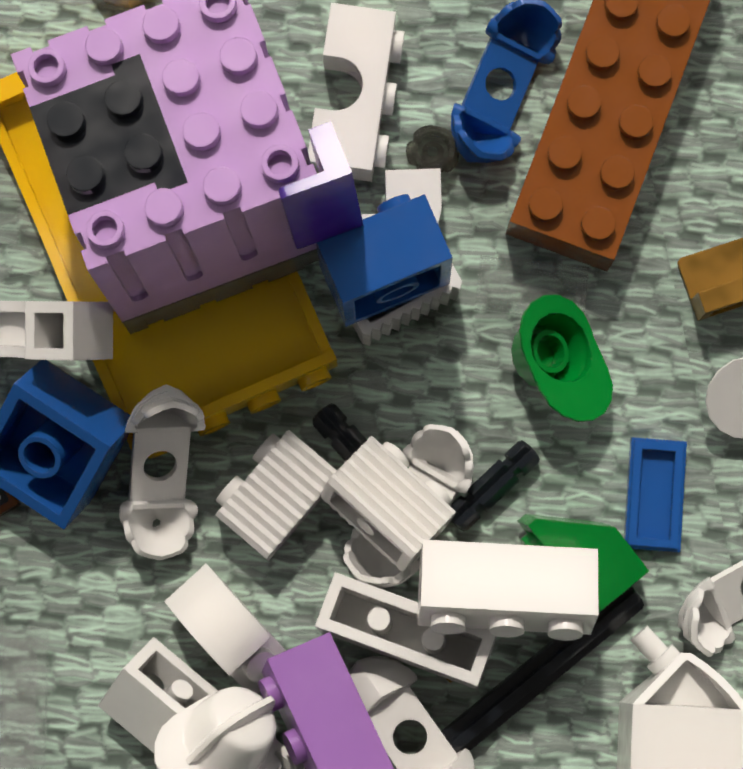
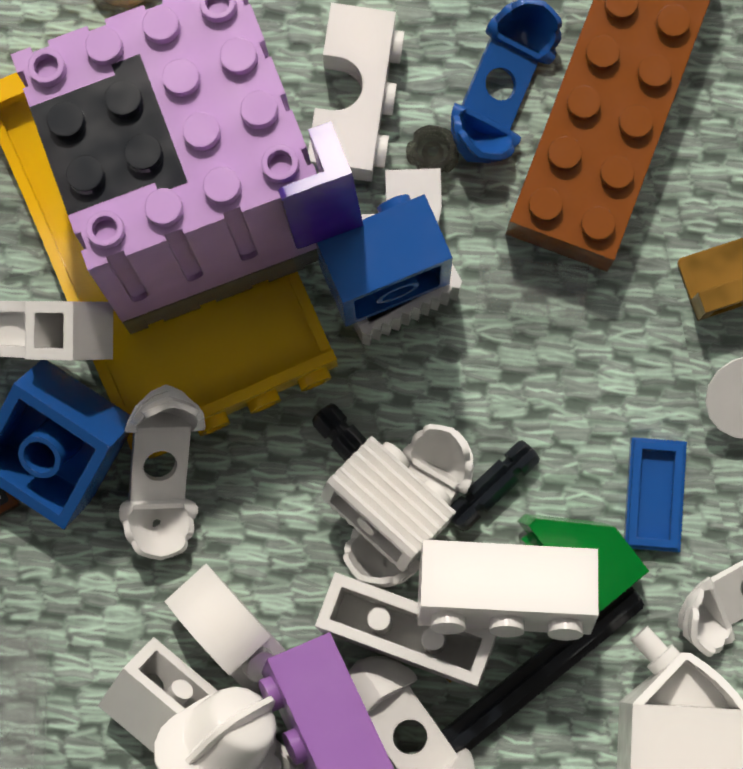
white brick [216,430,337,561] -> none
green piece [511,295,613,422] -> none

